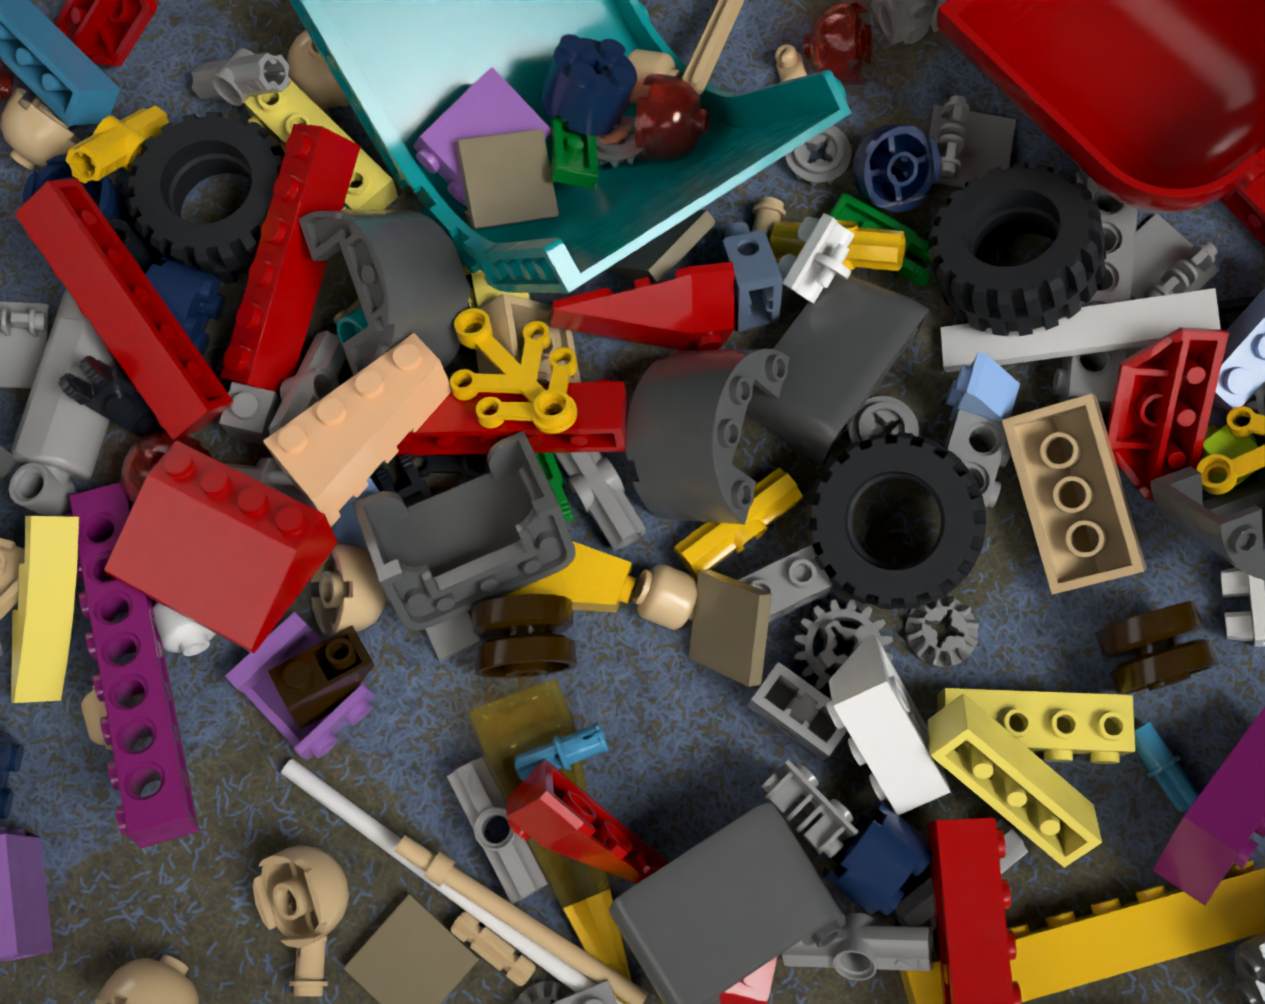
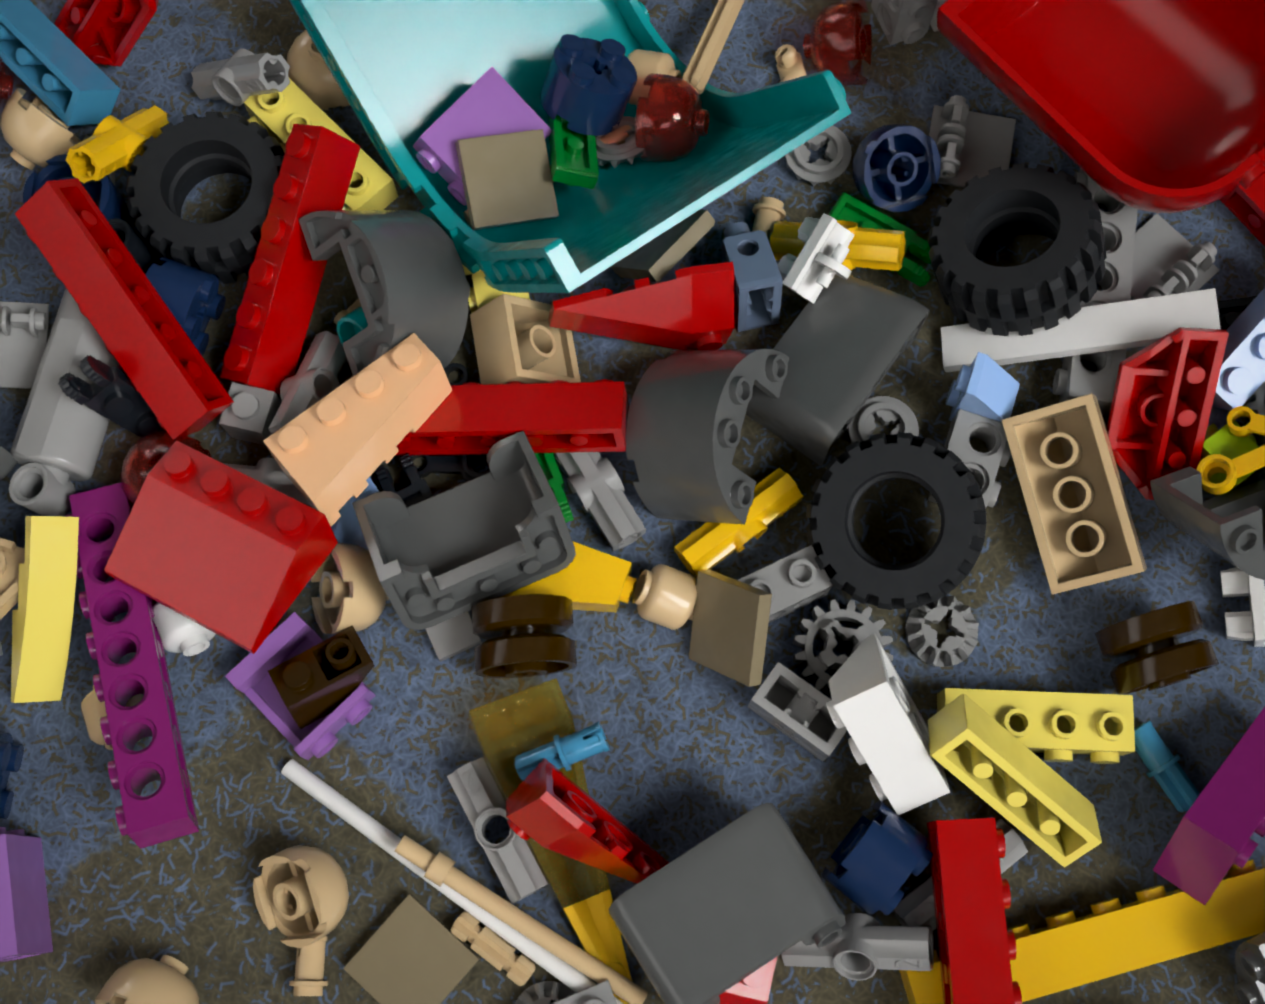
yellow plant [450,308,578,434] -> none
light grey hinge [761,759,858,858] -> none

